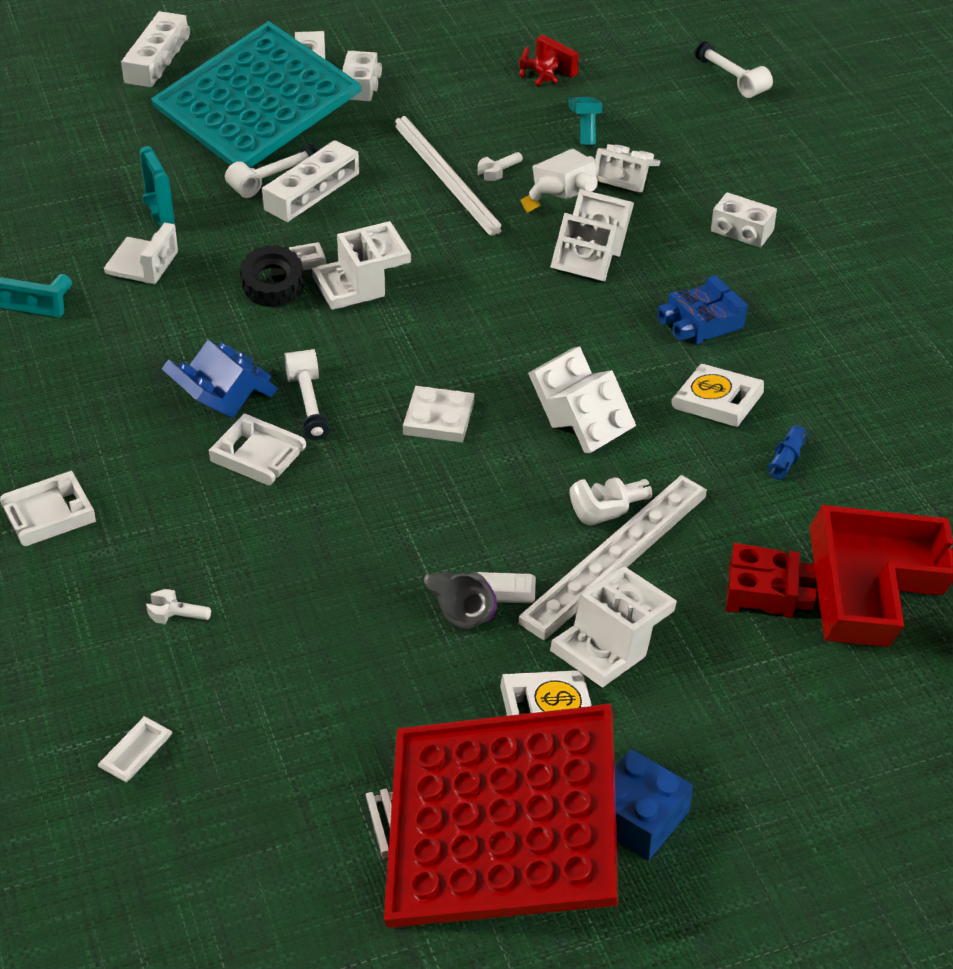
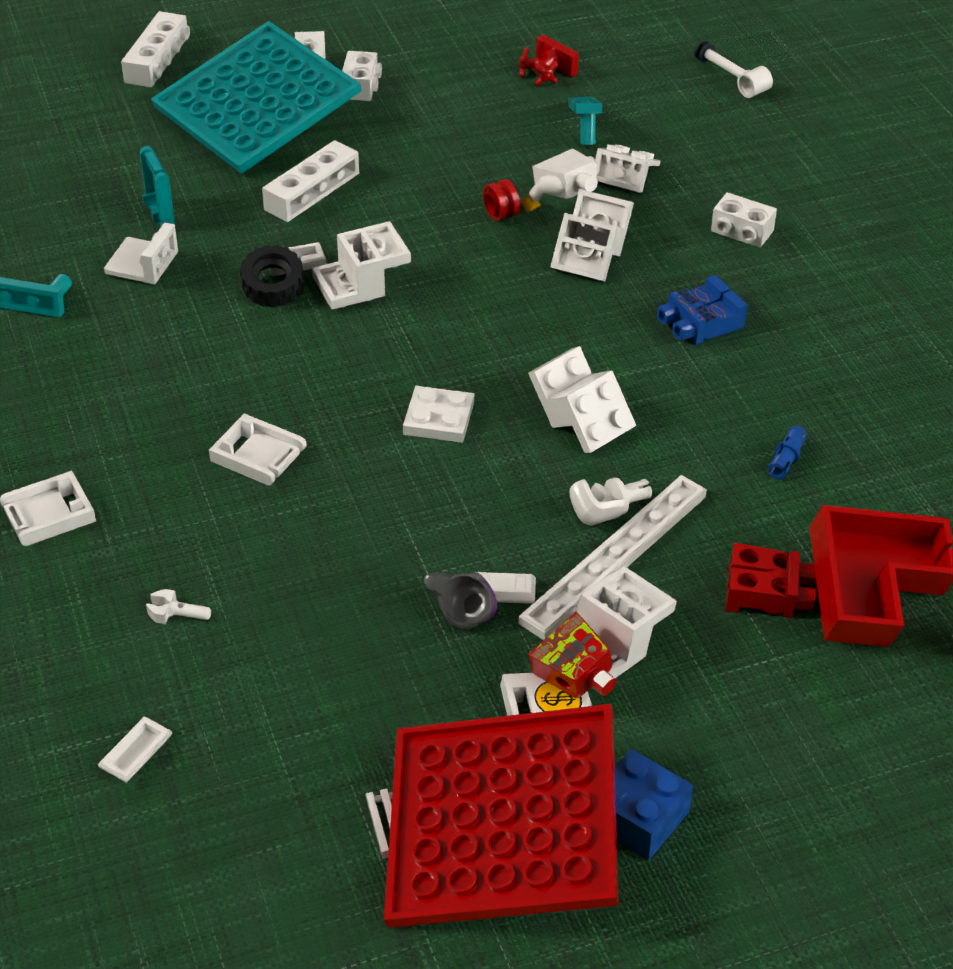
blue bracket [162,339,278,418] -> none
white piece [225,143,319,198] -> none
white piece [284,349,329,440] -> none
white axle [395,116,501,236] -> none
white bar [478,152,523,181] -> none
white container [672,364,764,427] -> none
none -> red wheel [483,179,520,222]
none -> torso [528,612,617,698]

